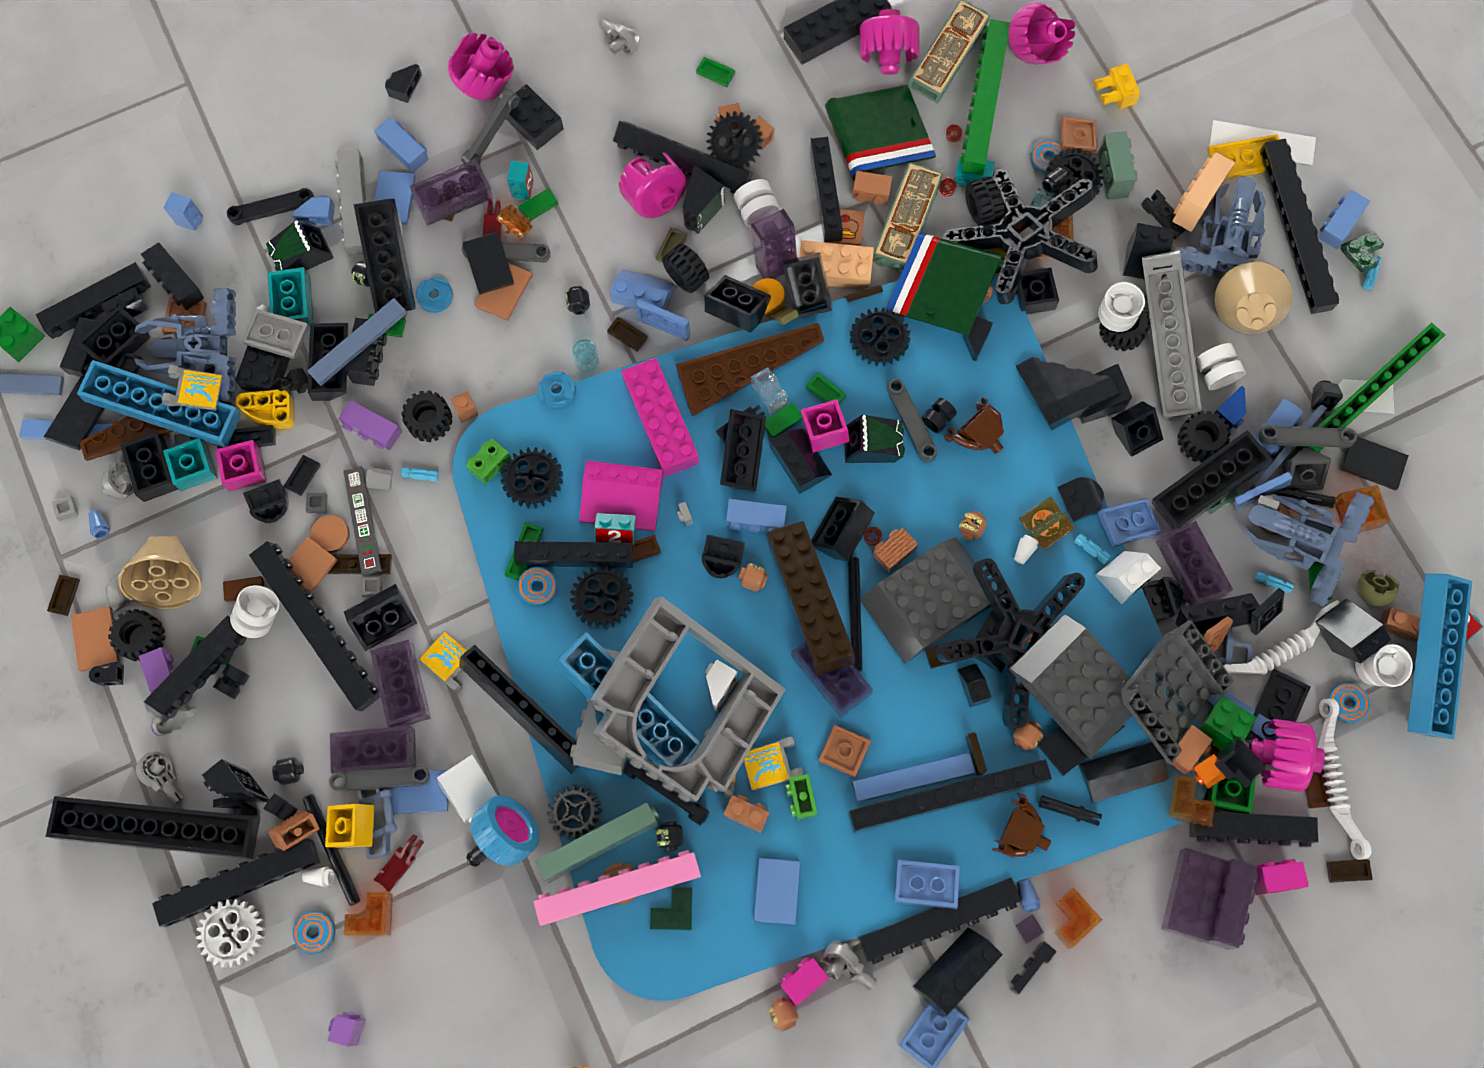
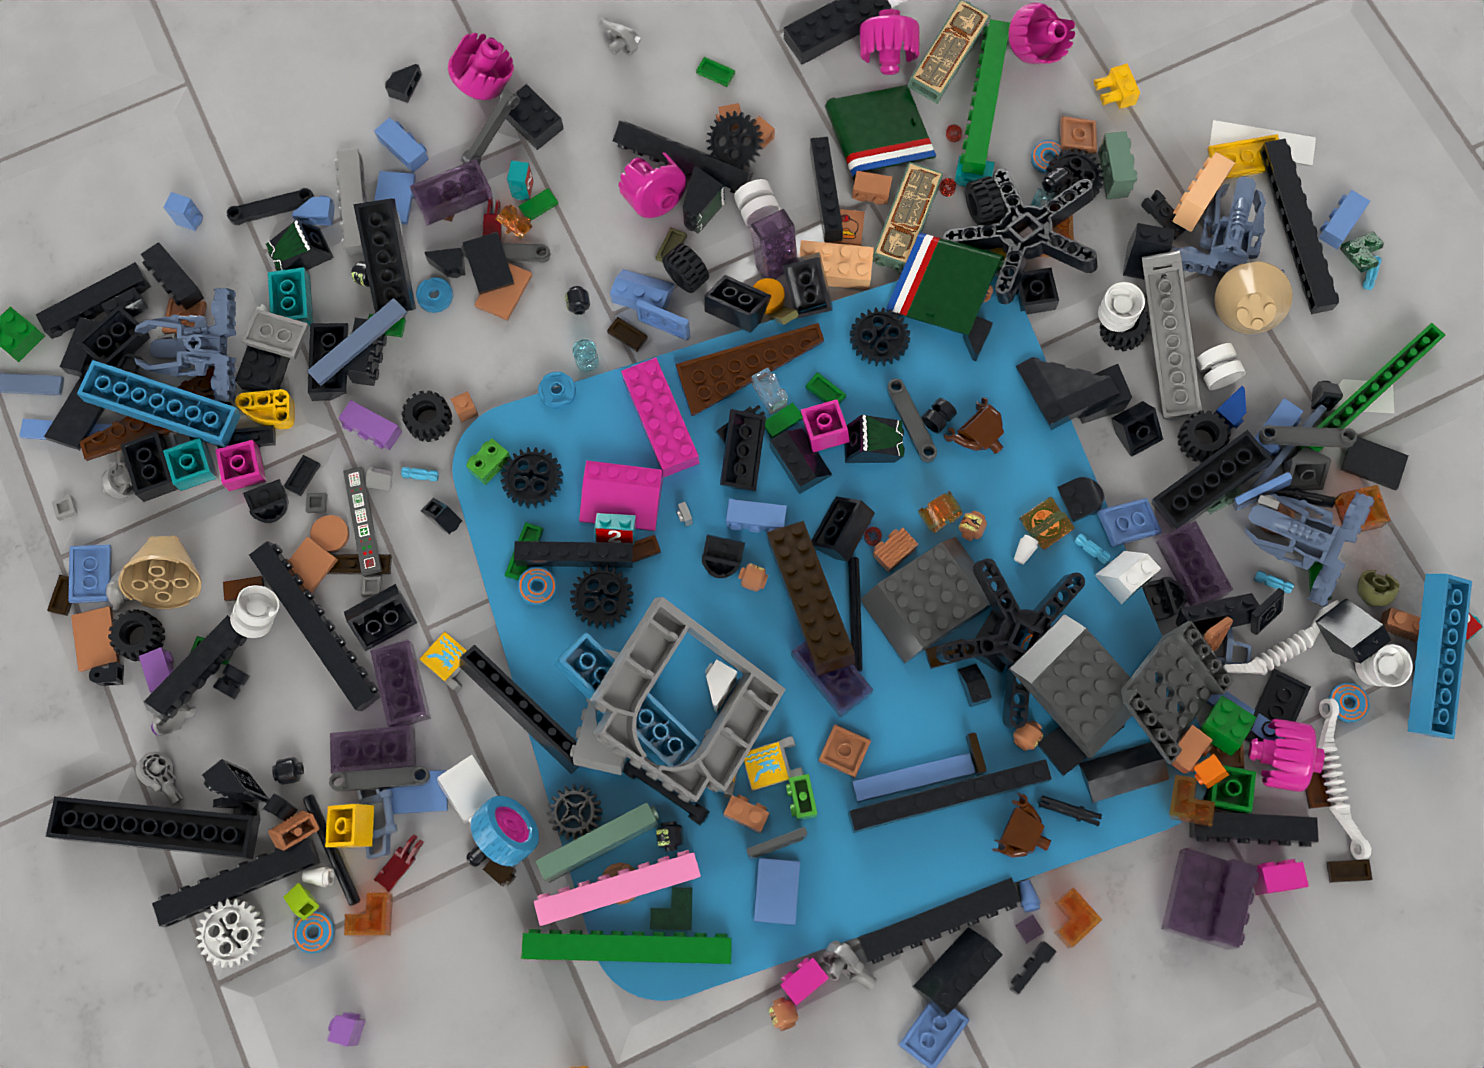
medium blue cone [88,510,110,539] -> none
flag [162,365,223,411] -> none
pearl dark grey piece [274,368,308,394] -> none
dark brown tile [844,285,883,302] -> none
medium blue plate [895,860,960,909] -> none
black panel [1215,736,1266,788] -> none
none -> medium blue tile [69,545,111,603]
none -> lime brick [283,883,320,920]
none -> black slope [421,497,462,535]
none -> black slope [425,248,466,278]
none -> dark brown brick [483,860,517,887]
none -> green brick [521,929,732,964]
none -> dark grey tile [746,827,807,860]
none -> clear orange brick [918,491,963,534]

